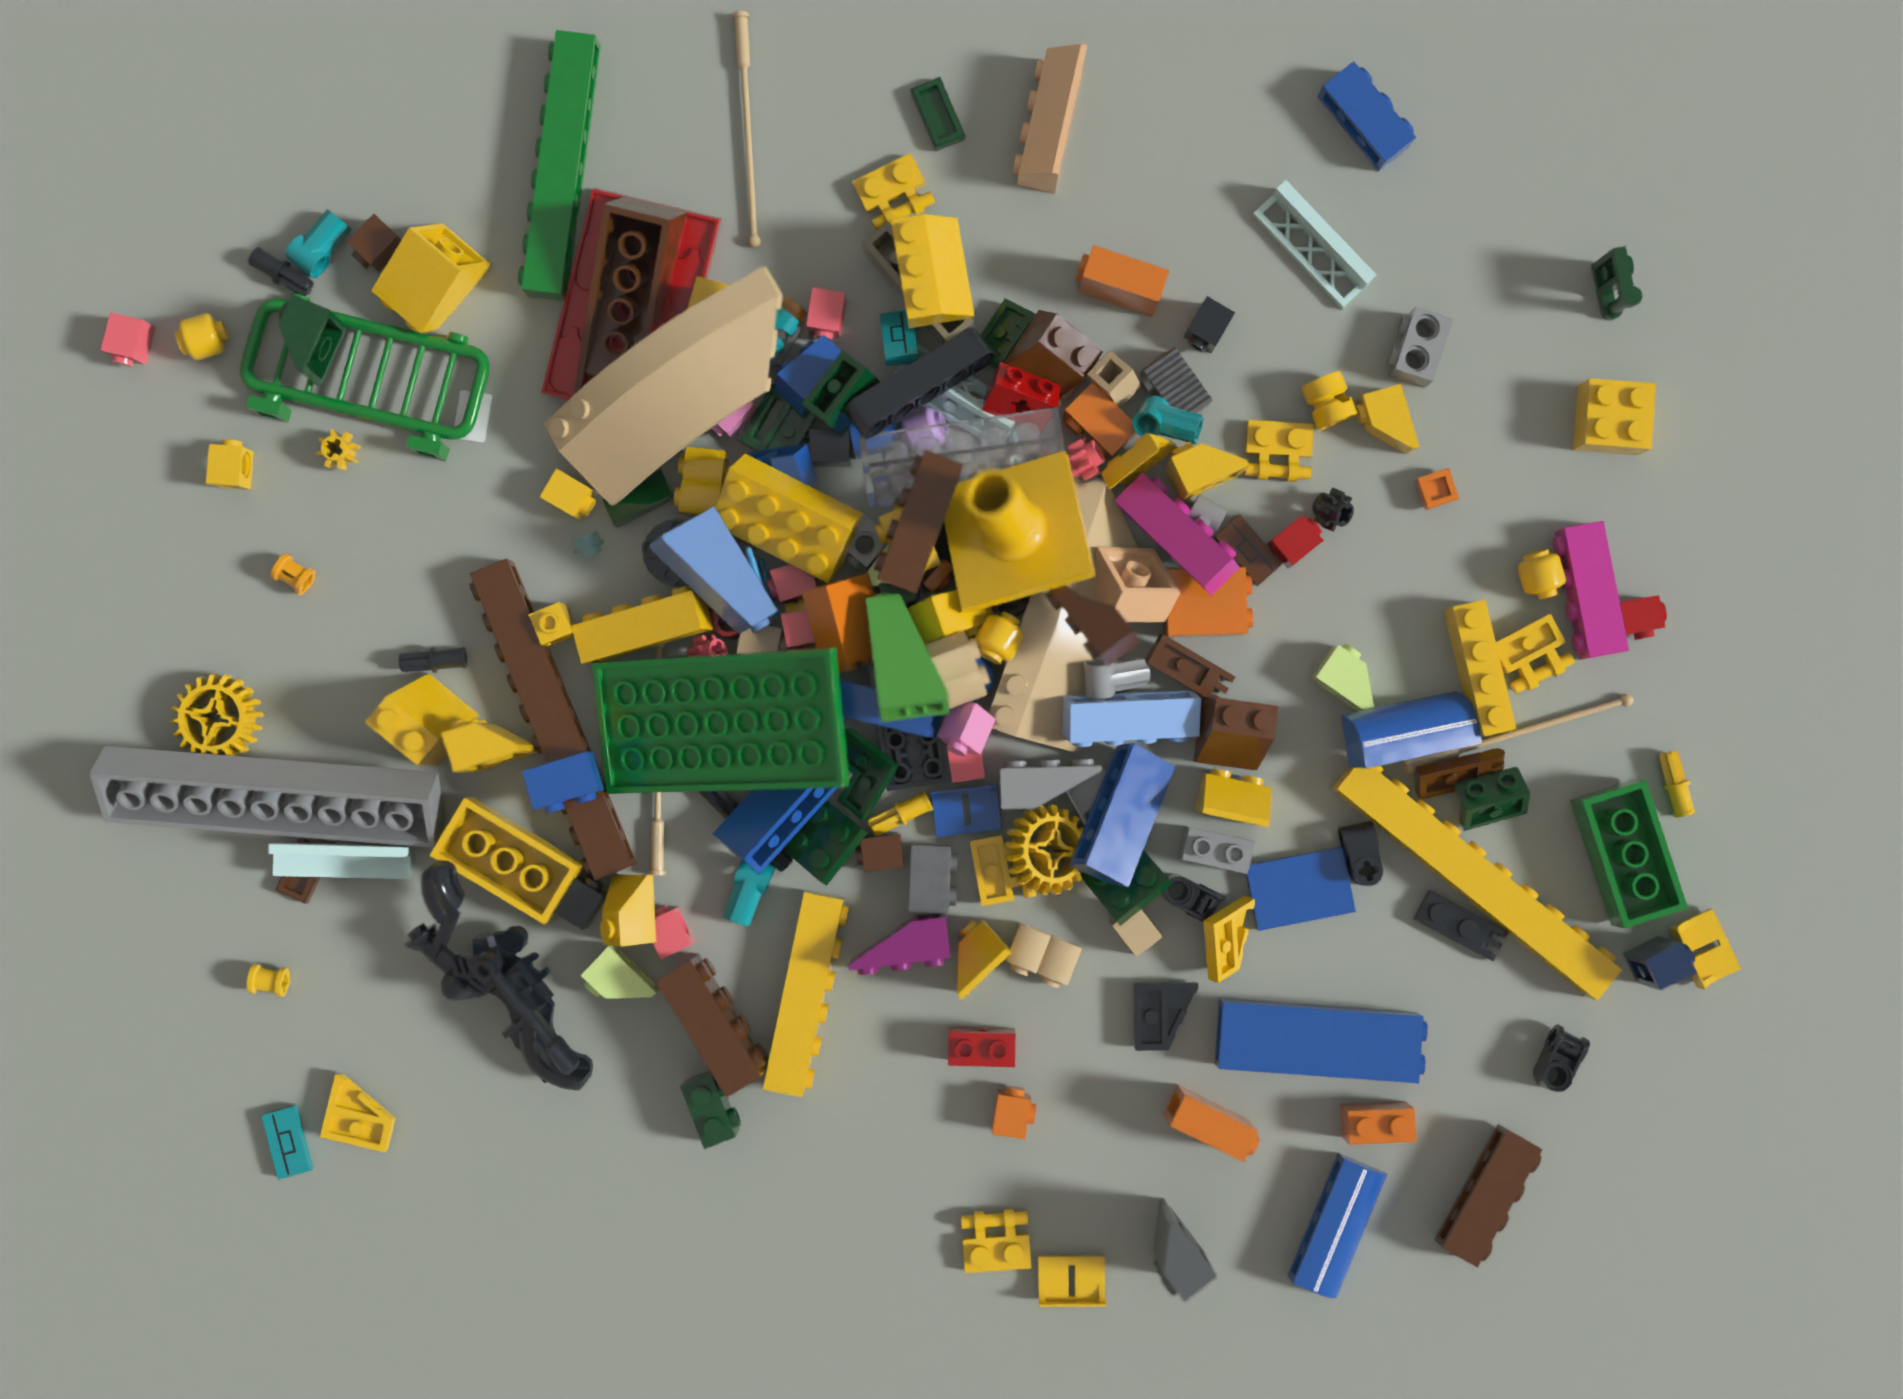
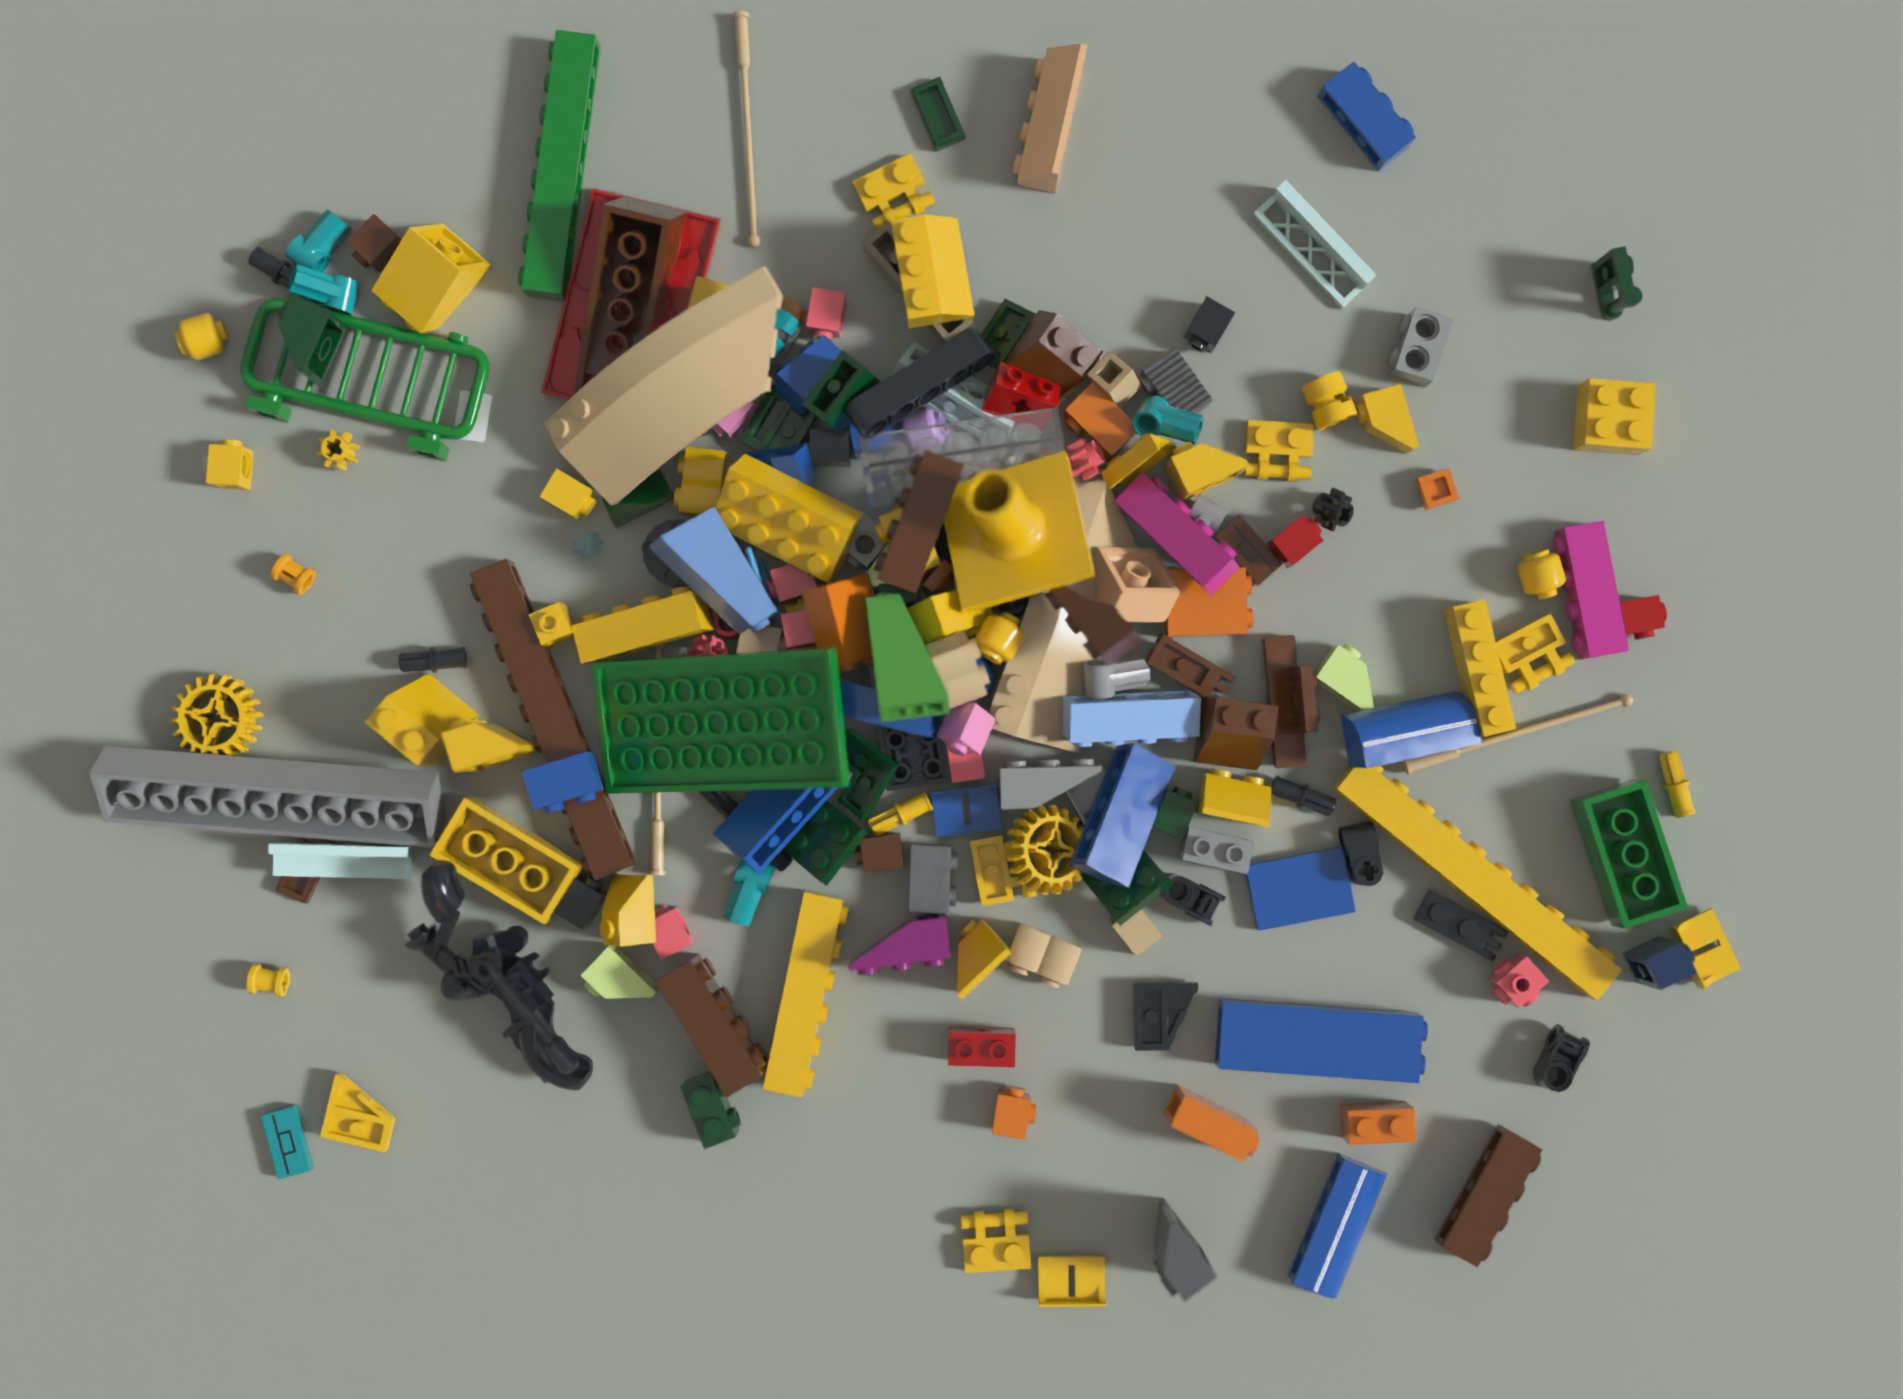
coral brick [101,312,155,367] -> none
teal tile [880,310,919,366] -> none
orange brick [1075,245,1170,317] -> none
yellow wing [1203,895,1255,983] -> none
reddish brown hinge [1415,748,1505,800] -> none
dark green bracket [1454,767,1530,831] -> none
none -> teal piece [288,264,360,315]
none -> dark green brick [1152,786,1198,840]
none -> reddish brown bracket [1262,635,1320,768]
none -> black axle [1271,775,1336,816]
none -> coral brick [1488,953,1549,1008]

